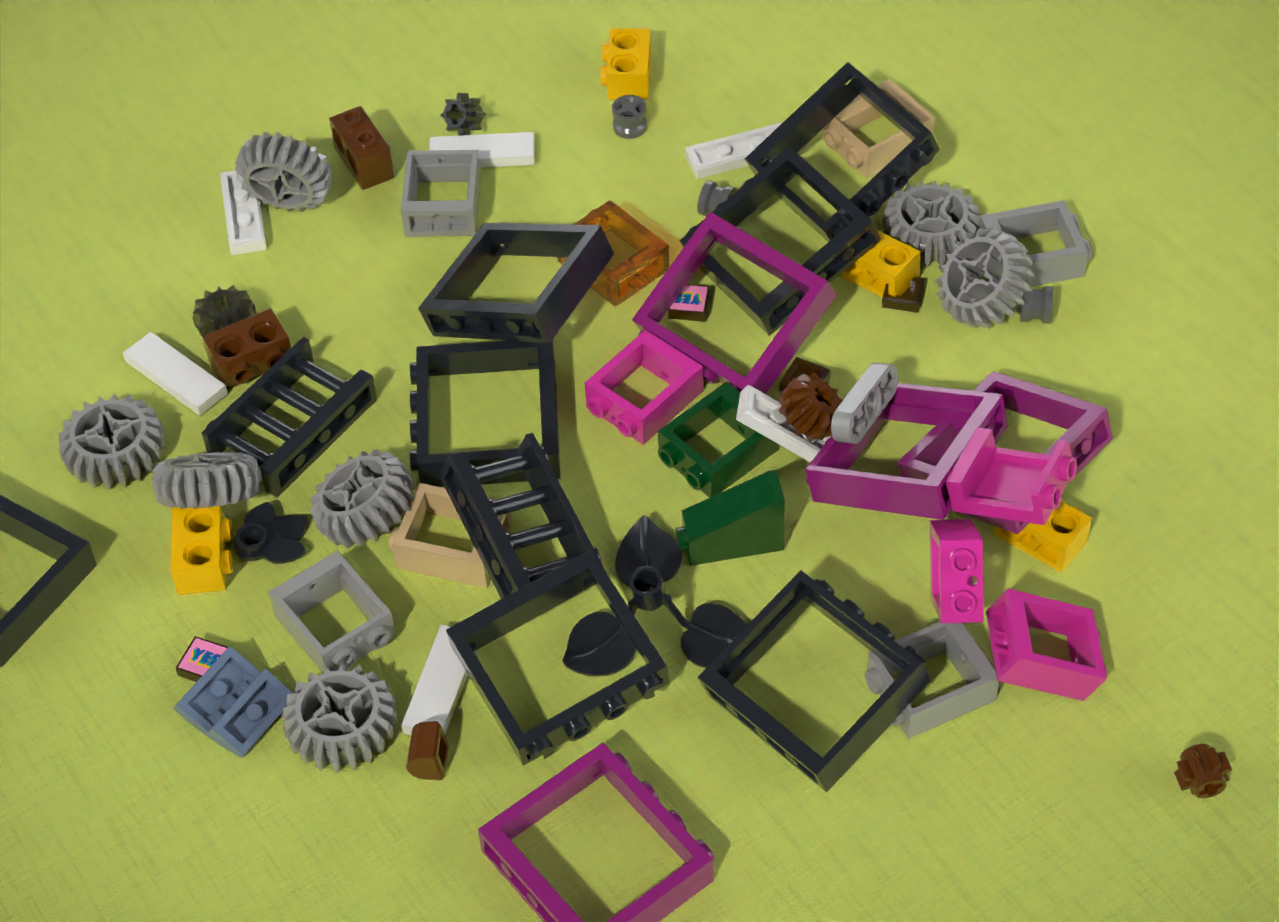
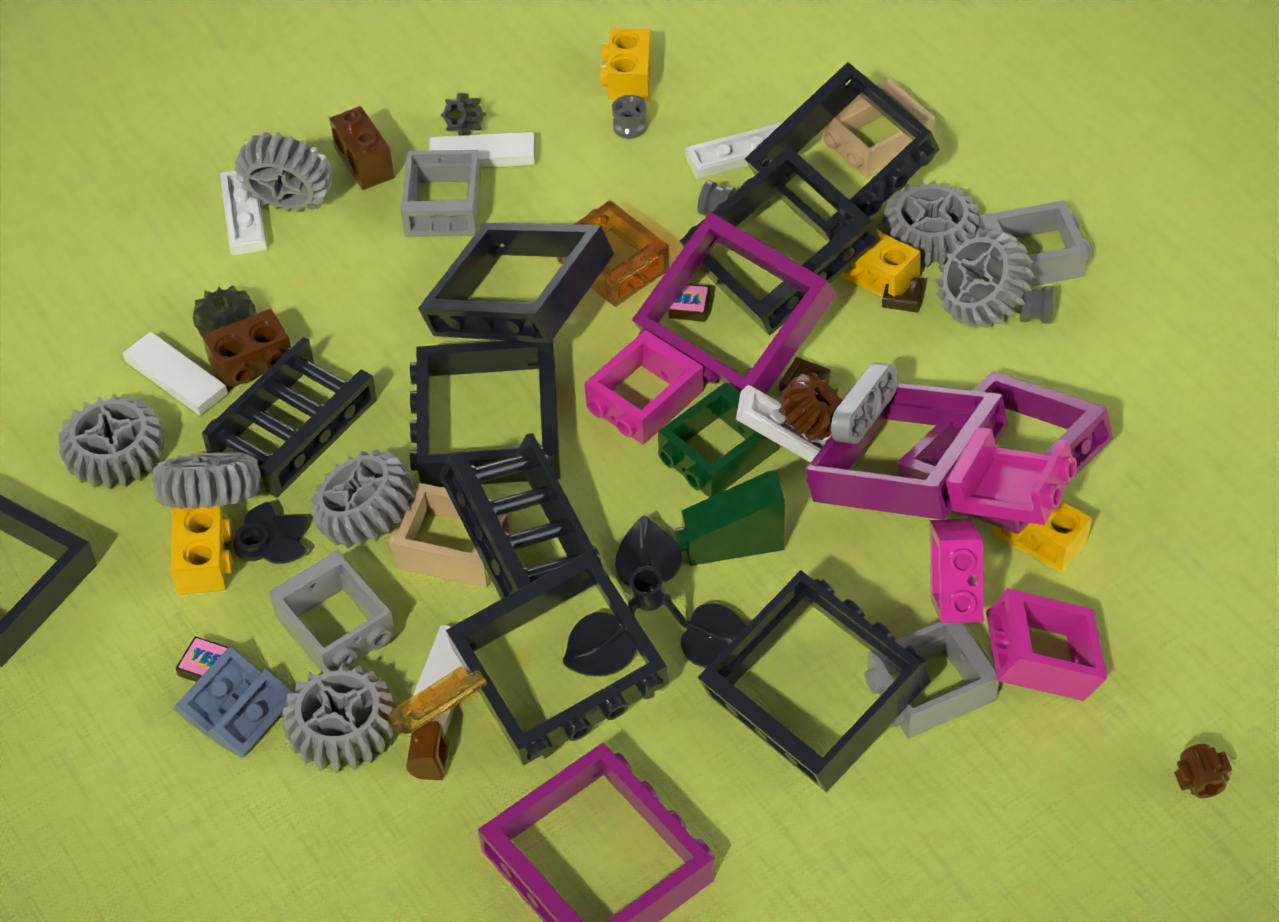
none -> clear yellow slope [386,666,488,734]

